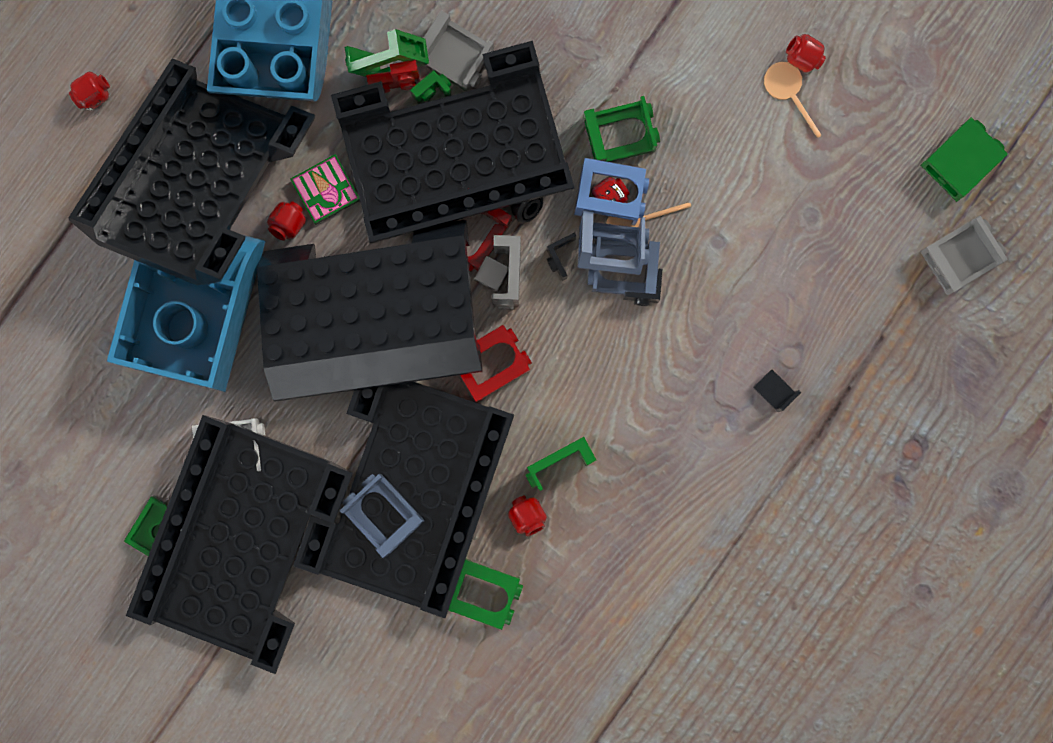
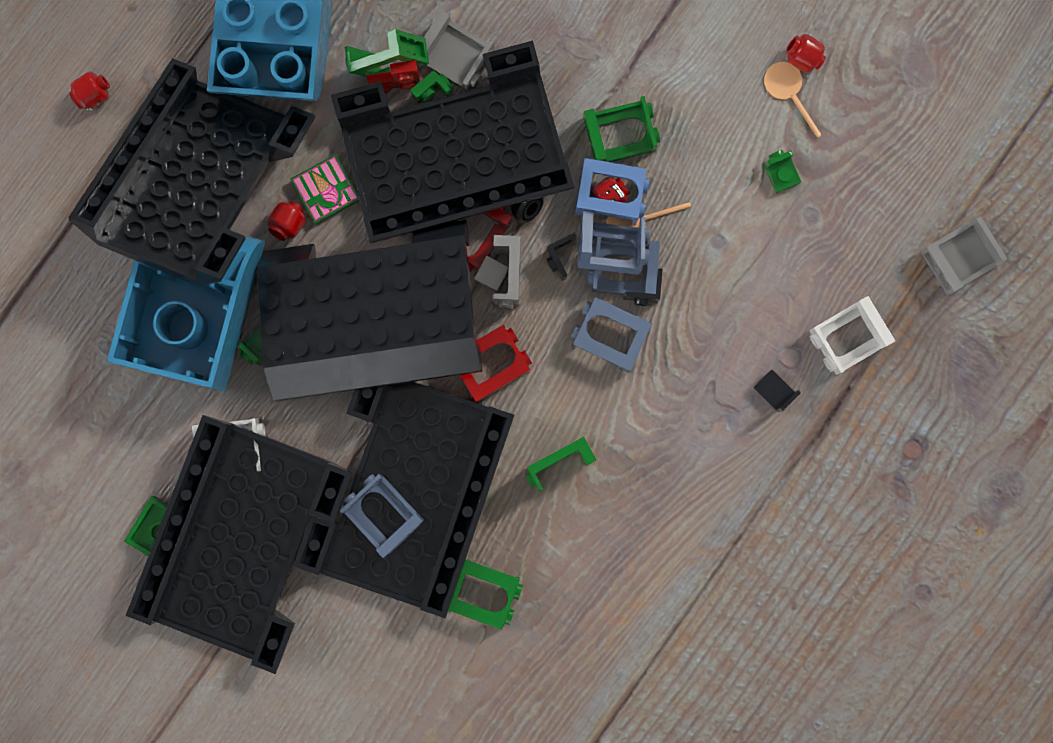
red head [508,495,547,537] -> none
green panel [920,117,1008,202] -> none
none -> green bracket [238,326,263,366]
none -> sand blue panel [570,297,652,373]
none -> green bracket [764,150,802,194]
none -> white panel [809,296,895,375]

